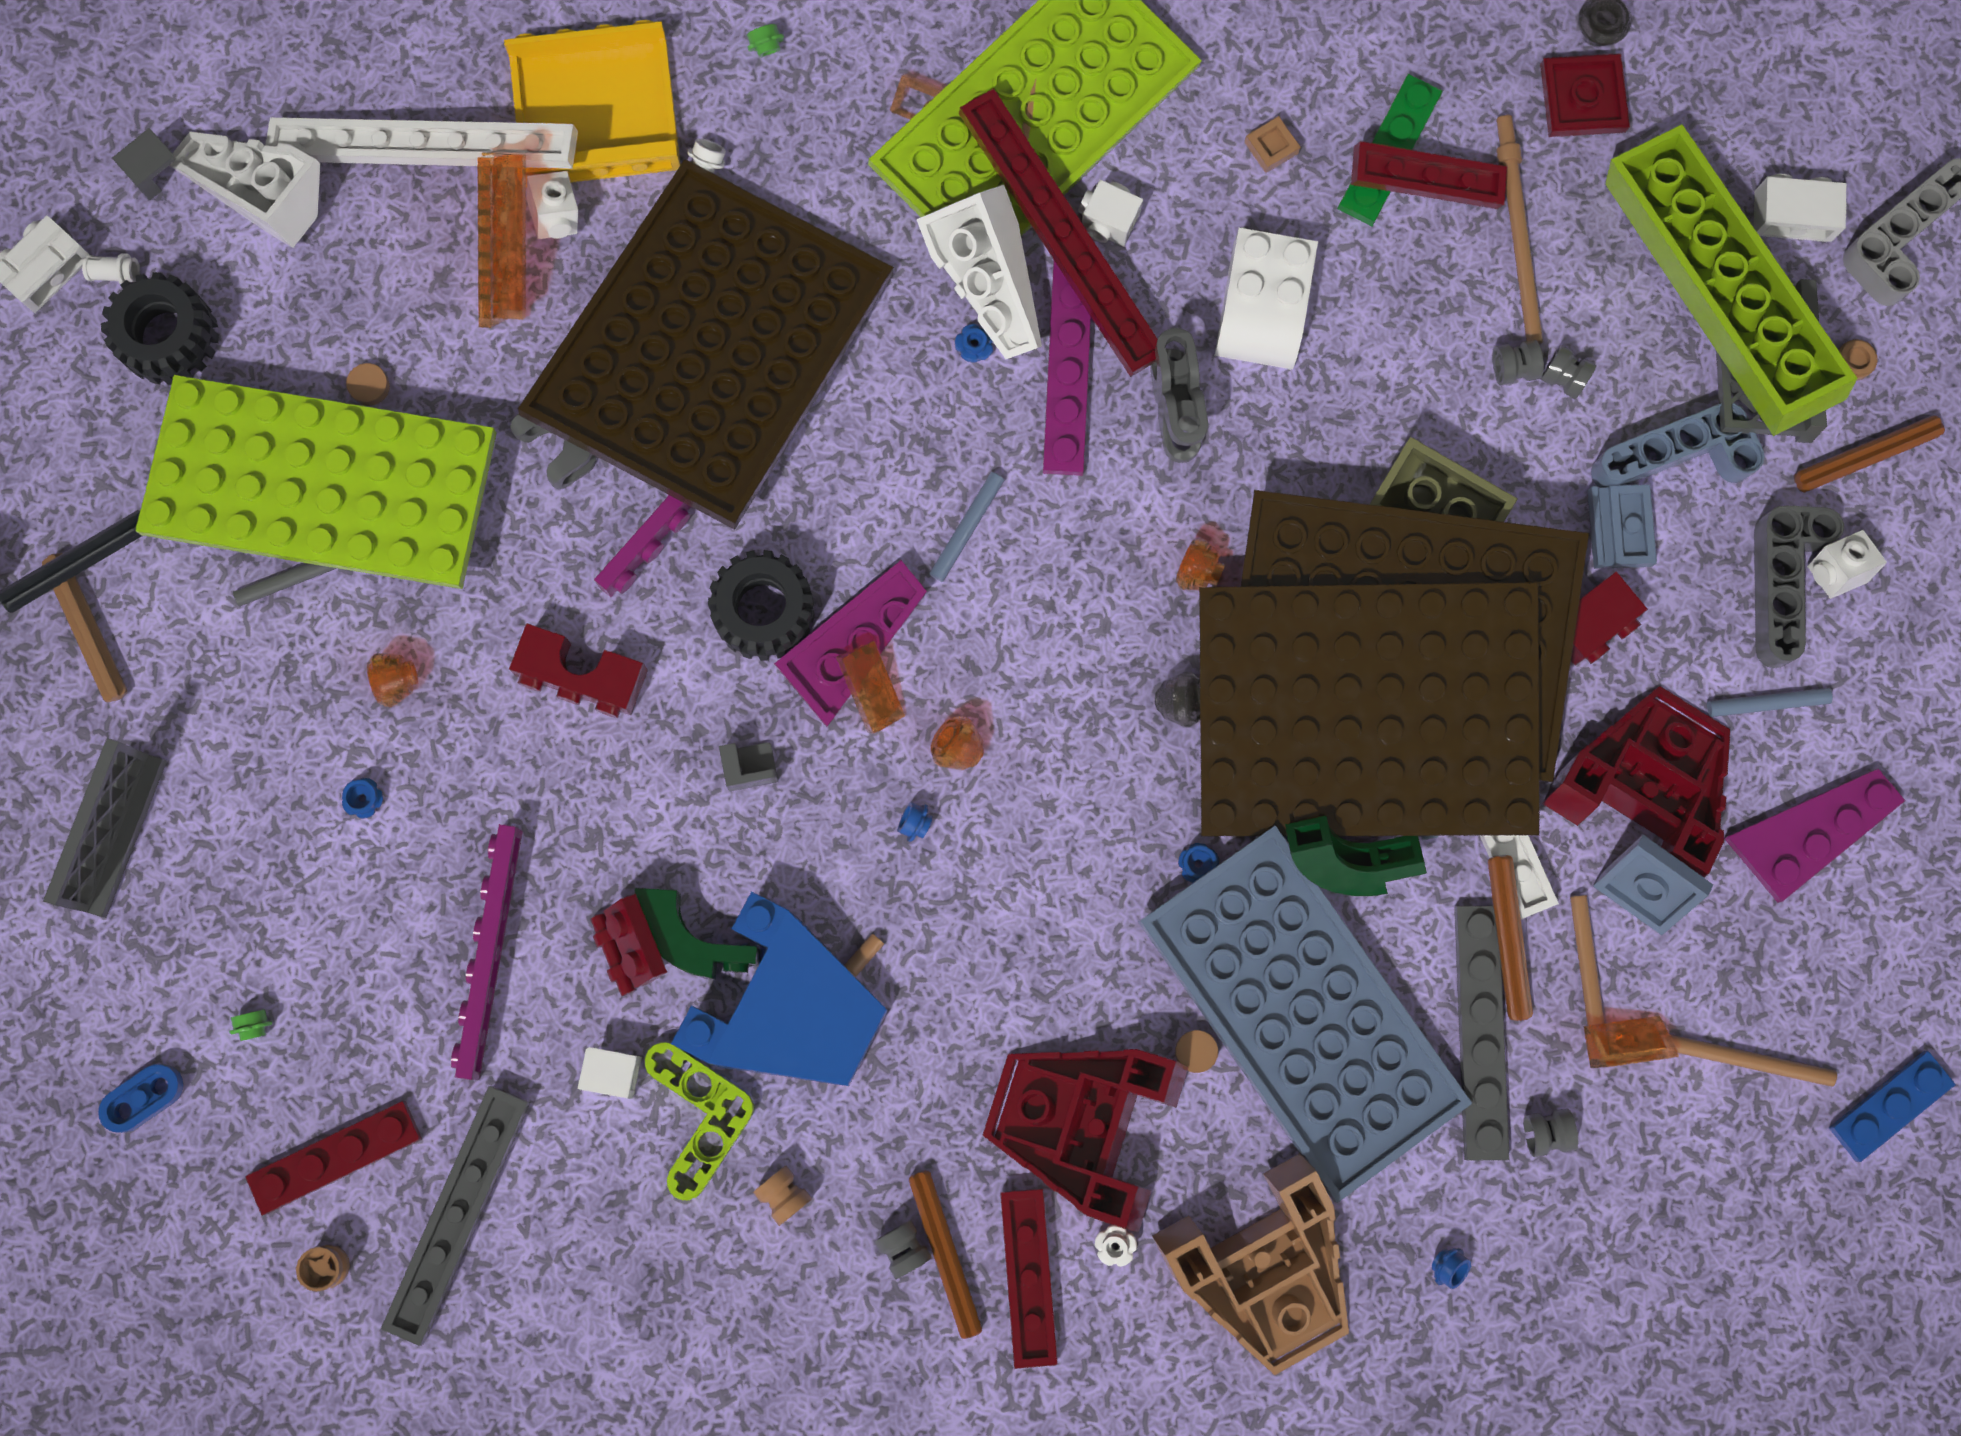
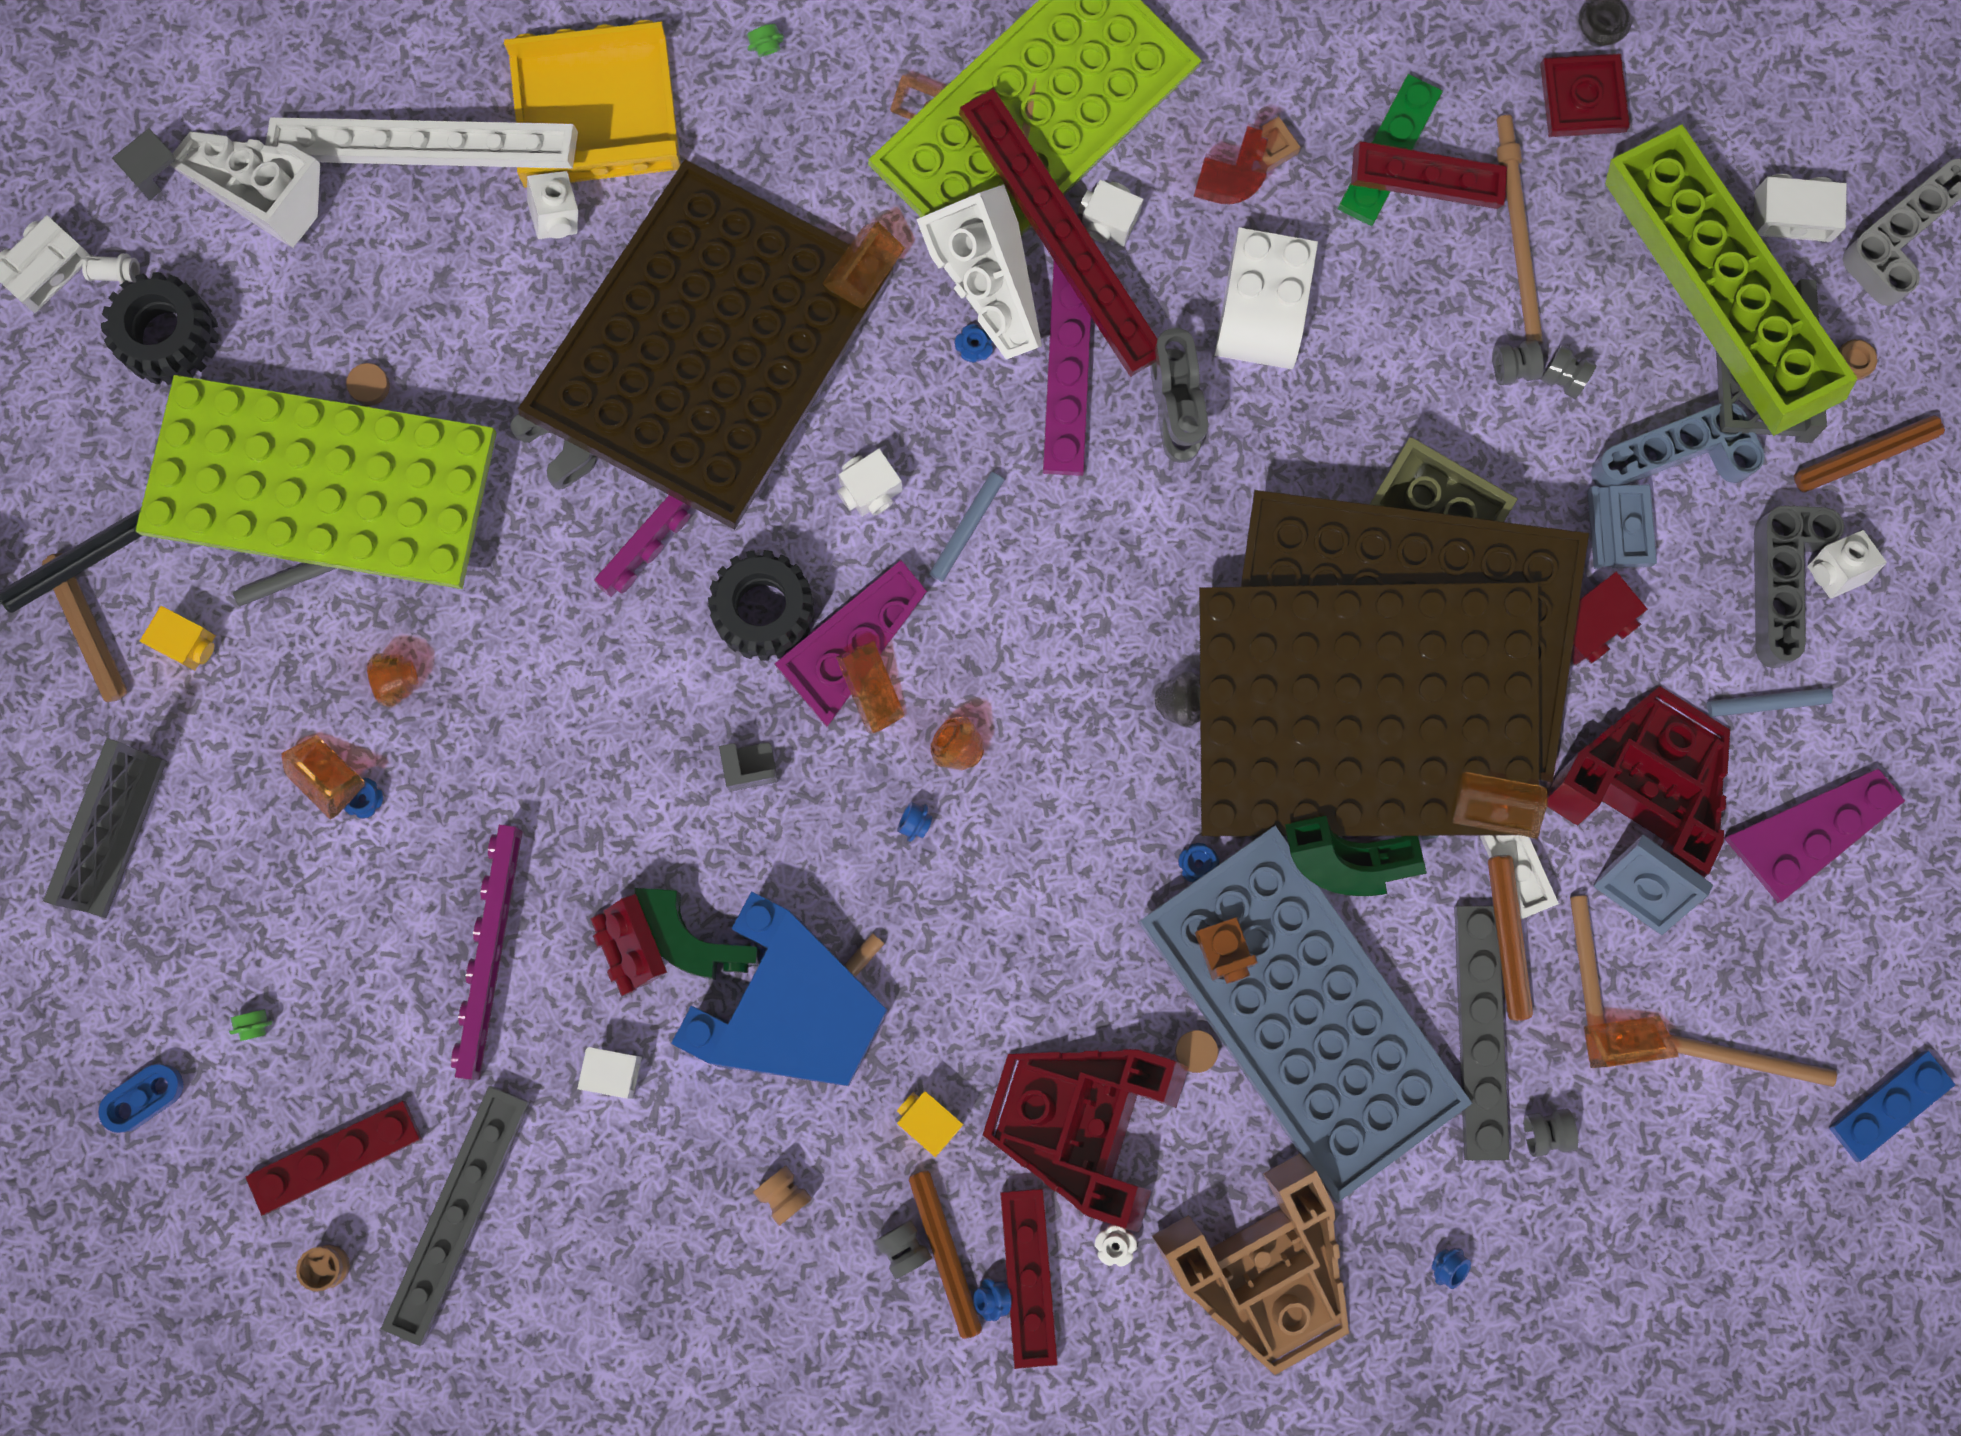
clear orange fence [478,152,526,328] -> none
dark red arch [509,623,648,718] -> none
lime beam [645,1042,754,1200] -> none
white plate [687,138,726,173] -> none
clear orange cone [1175,538,1226,591] -> none
none -> yellow brick [140,606,216,671]
none -> clear orange slope [281,735,365,820]
none -> clear orange slope [823,221,905,308]
none -> white brick [837,448,902,517]
none -> yellow brick [897,1091,964,1158]
none -> blue plate [974,1278,1011,1321]
none -> clear red brick [1194,123,1268,204]
none -> dark orange bracket [1195,917,1258,984]
none -> clear orange slope [1453,772,1548,839]

